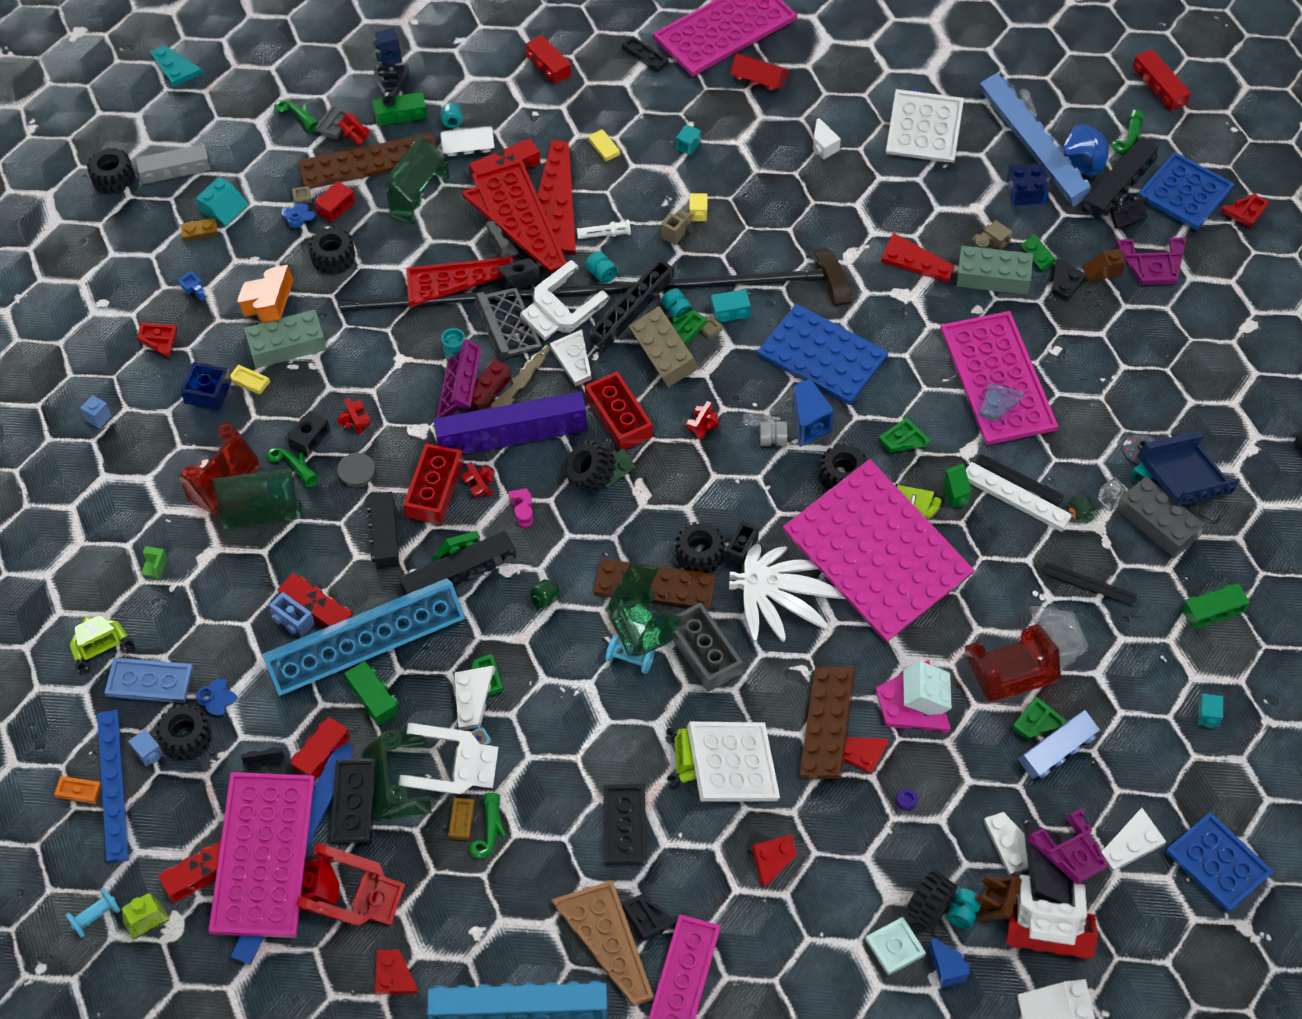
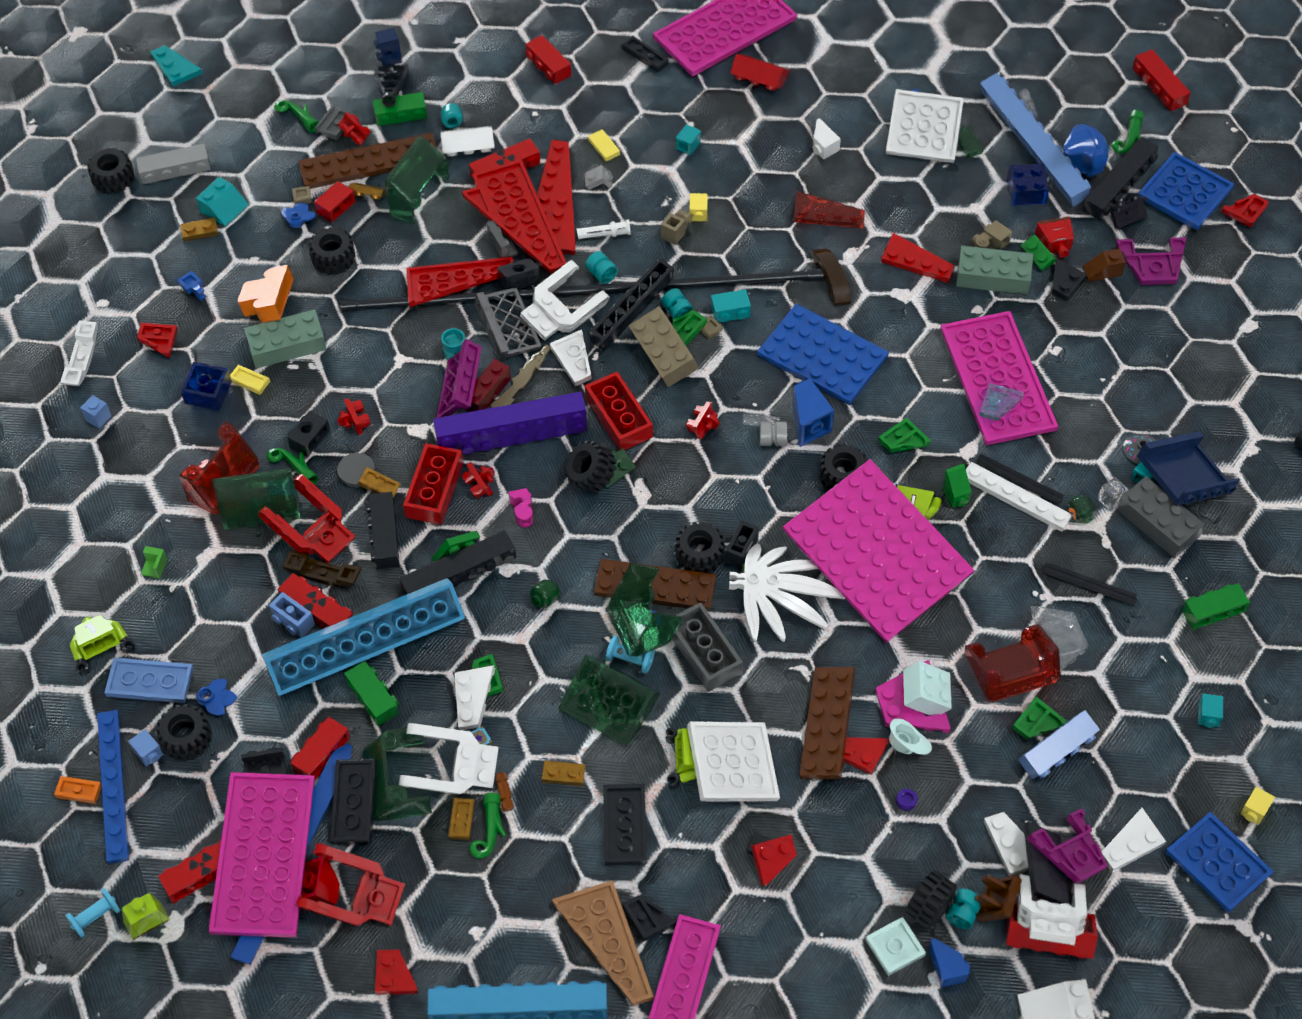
none -> white slope [60,320,98,386]
none -> red plate [258,474,355,564]
none -> dark brown slope [282,551,361,586]
none -> pearl gold plate [349,183,388,199]
none -> pearl gold plate [358,467,401,498]
none -> dark orange axle [495,772,514,812]
none -> pearl gold plate [542,761,585,786]
none -> clear green slope [558,654,660,746]
none -> light grey bracket [585,165,613,190]
none -> clear red wing [793,191,865,228]
none -> light aqua piece [889,718,932,755]
none -> clear green tile [957,126,984,158]
none -> red torso [1035,217,1074,258]
none -> light yellow brick [1241,787,1275,825]

